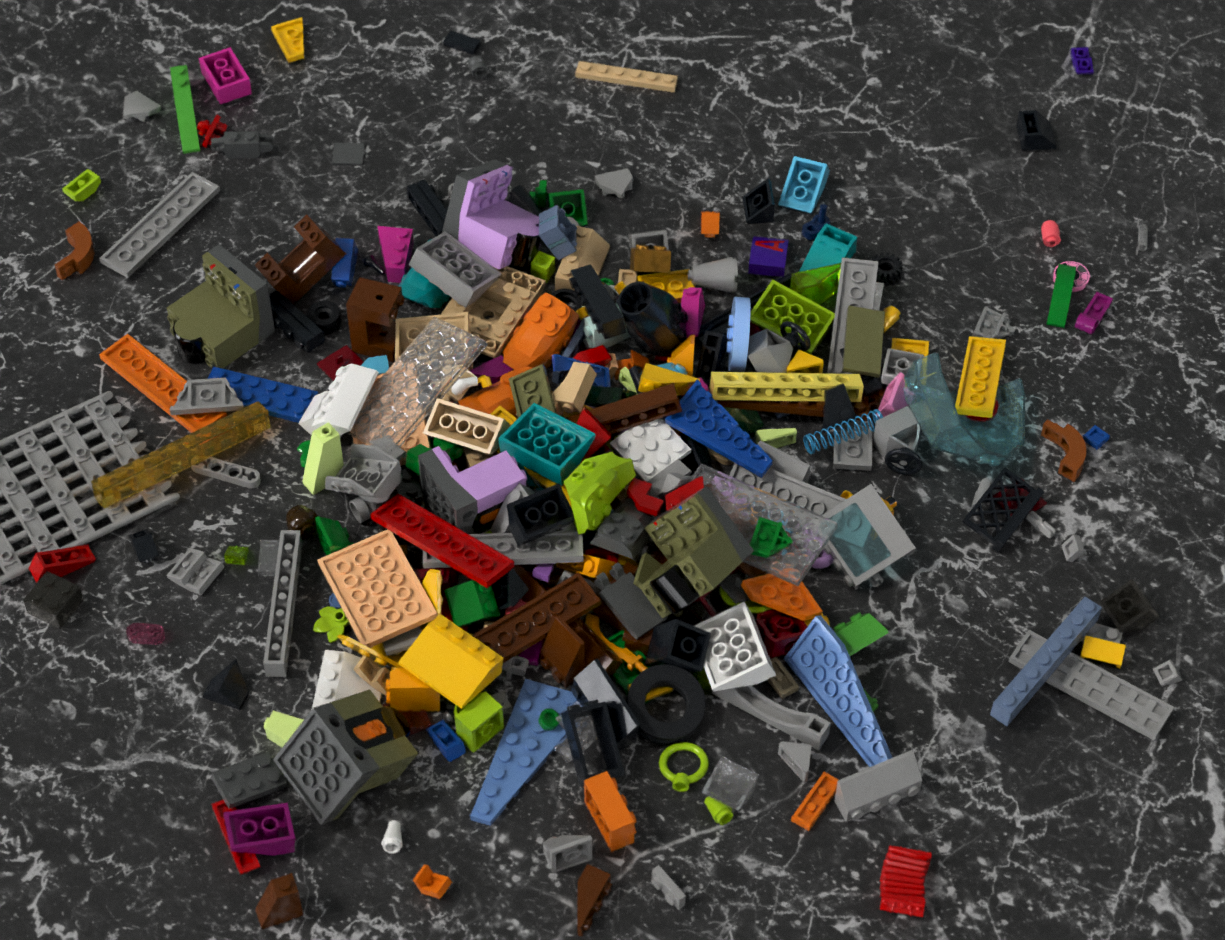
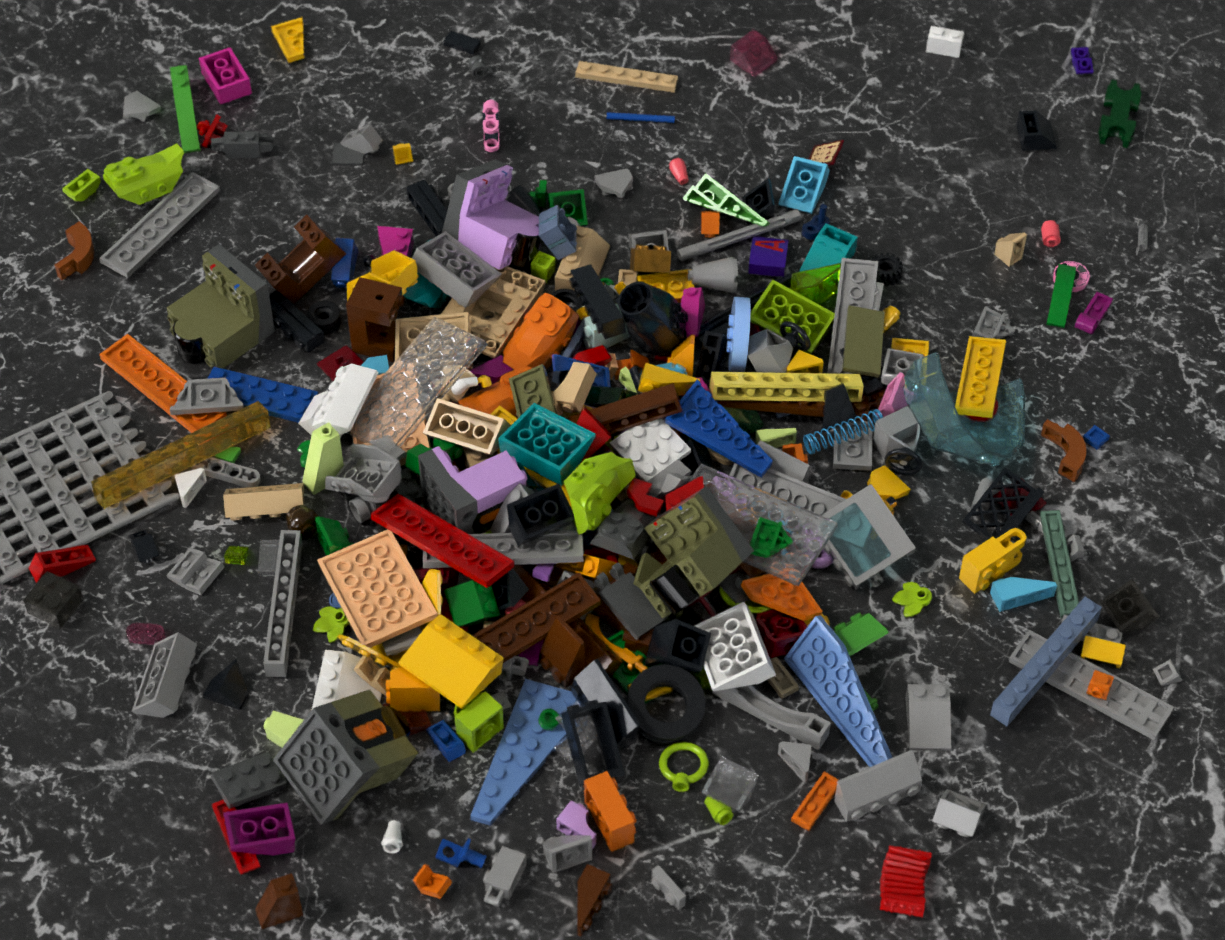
none -> lime slope [103,143,184,205]
none -> light grey slope [132,632,197,718]
none -> white slope [175,468,207,508]
none -> bright green tile [215,447,241,463]
none -> tan slope [223,483,304,520]
none -> light grey slope [340,124,383,154]
none -> yellow slope [347,250,419,301]
none -> yellow tile [393,143,413,165]
none -> blue bracket [435,838,487,868]
none -> bright pink connector [483,100,500,152]
none -> light grey brick [483,846,526,907]
none -> lavender arch [556,801,596,849]
none -> blue bar [607,112,675,123]
none -> coral cone [669,158,689,185]
none -> light grey piece [677,209,801,262]
none -> bright green wedge [682,173,770,227]
none -> clear pink slope [730,29,777,77]
none -> orange bracket [782,443,808,464]
none -> piece [808,140,844,166]
none -> yellow slope [867,465,911,500]
none -> lime plate [892,582,932,617]
none -> light grey slope [905,684,951,751]
none -> white slope [926,26,965,58]
none -> light grey slope [932,789,987,837]
none -> yellow brick [959,528,1027,594]
none -> medium azure slope [990,577,1057,612]
none -> tan slope [995,232,1027,267]
none -> sand green tile [1040,510,1079,618]
none -> orange bracket [1086,670,1114,700]
none -> dark green piece [1098,79,1141,148]

